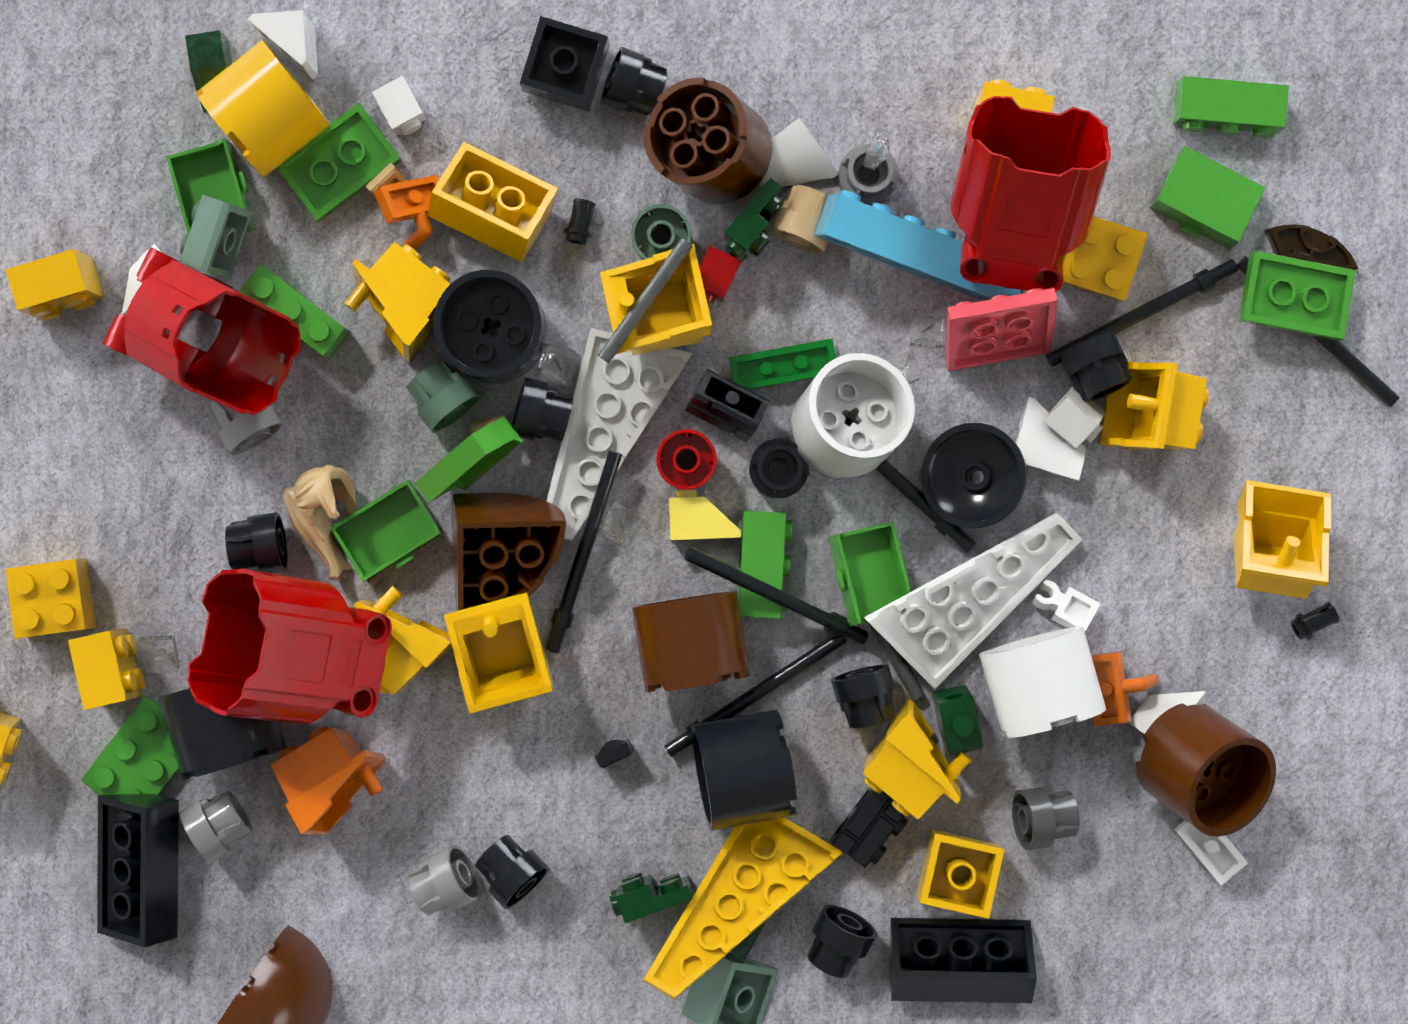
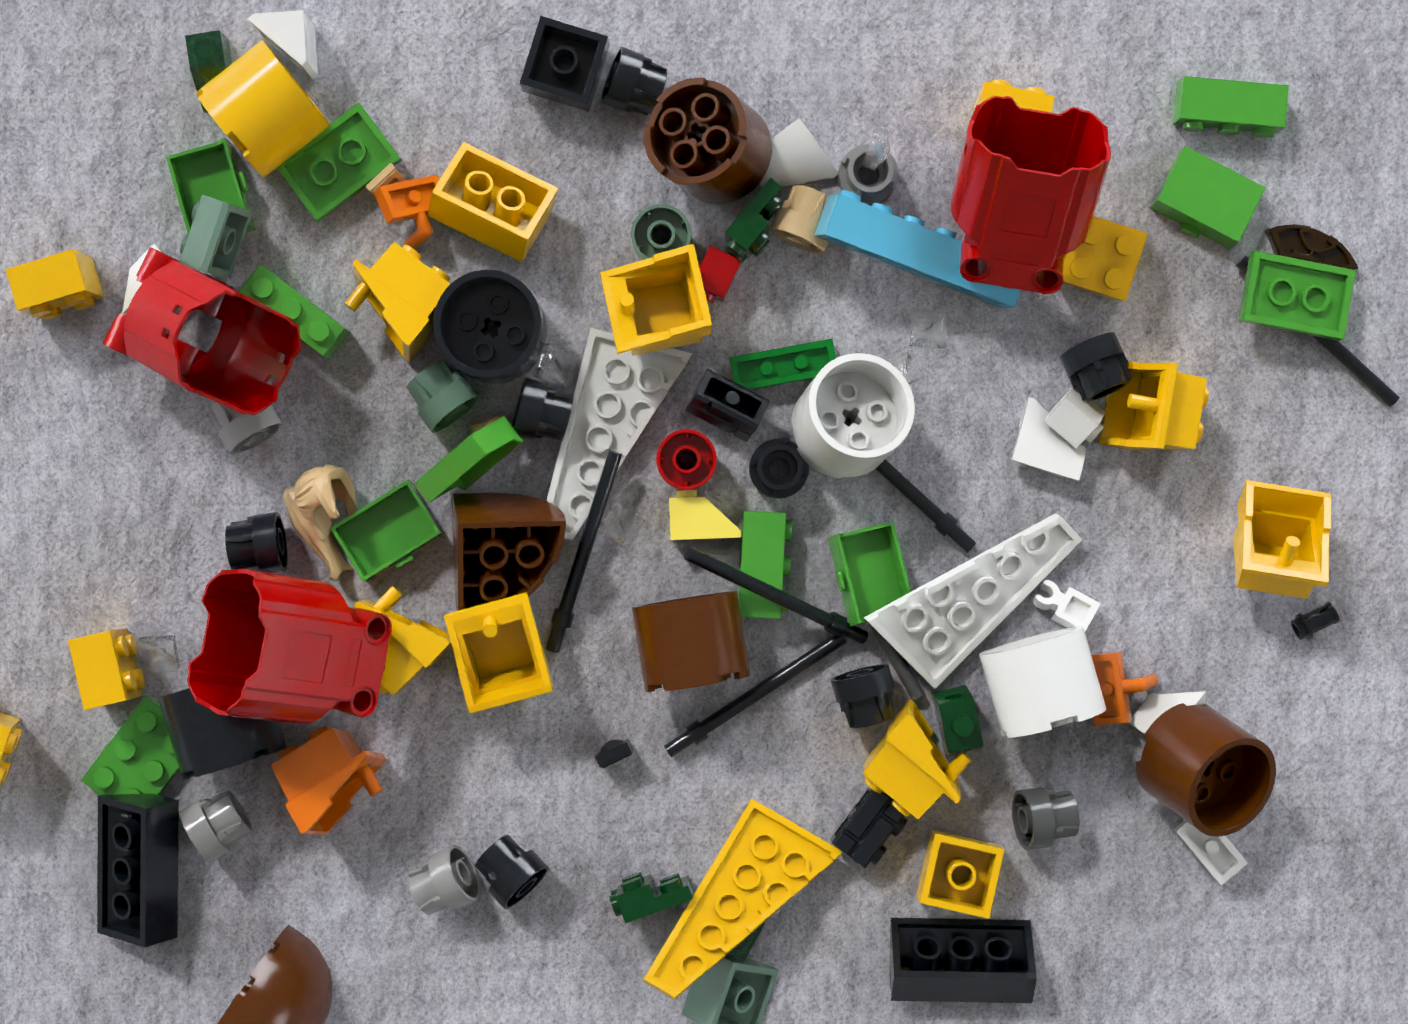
yellow brick [5,559,96,639] -> none
white brick [372,75,426,135] -> none
black pin [564,198,596,245] -> none
dark grey bar [597,238,693,364] -> none
black brick [691,710,797,831] -> none
black piece [807,905,877,978] -> none
black dish [921,423,1027,529] -> none
coral plate [945,288,1058,371] -> none
black bar [1045,259,1239,367] -> none

